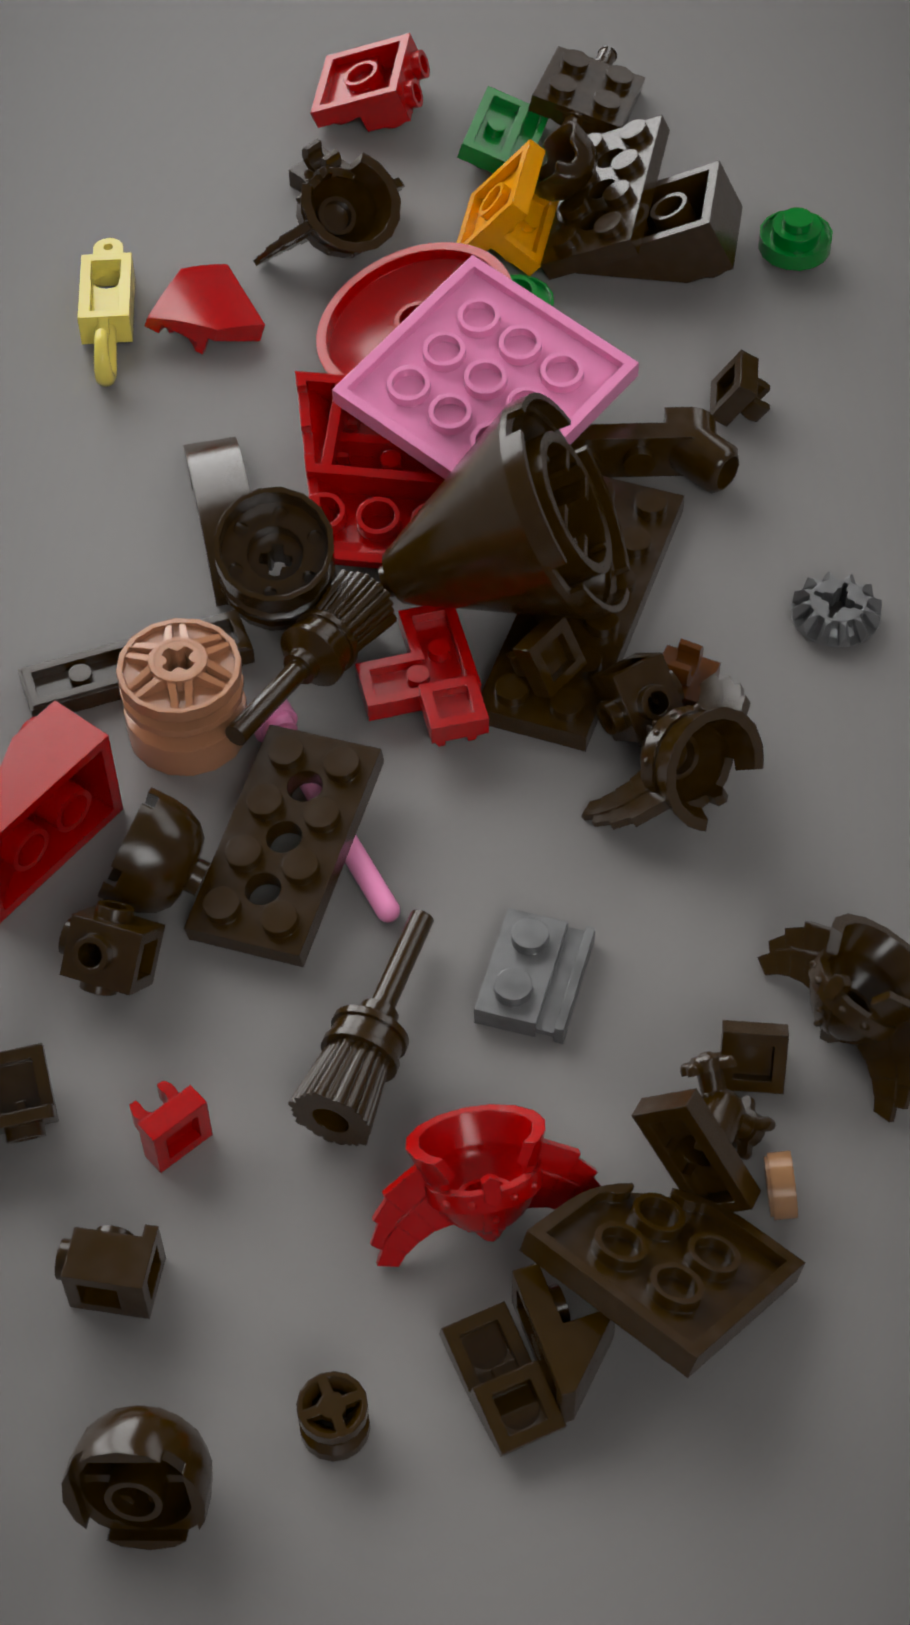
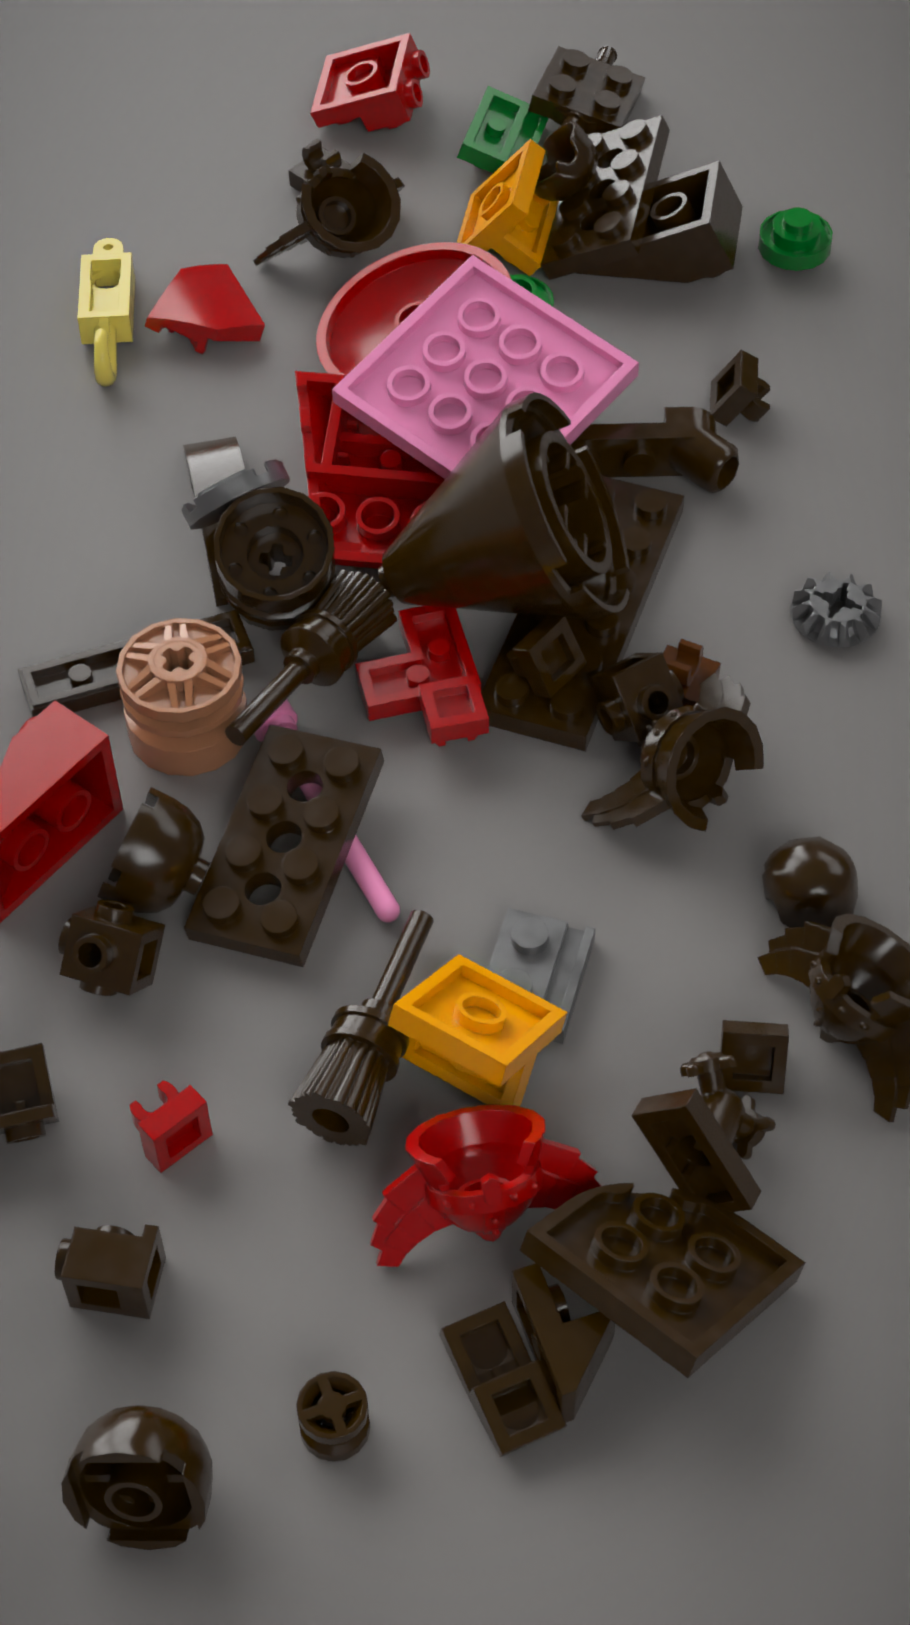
medium nougat tile [763,1150,798,1220] -> none
none -> flat silver tile [181,459,290,530]
none -> light orange bracket [388,954,568,1106]
none -> dark brown hair [762,836,858,928]

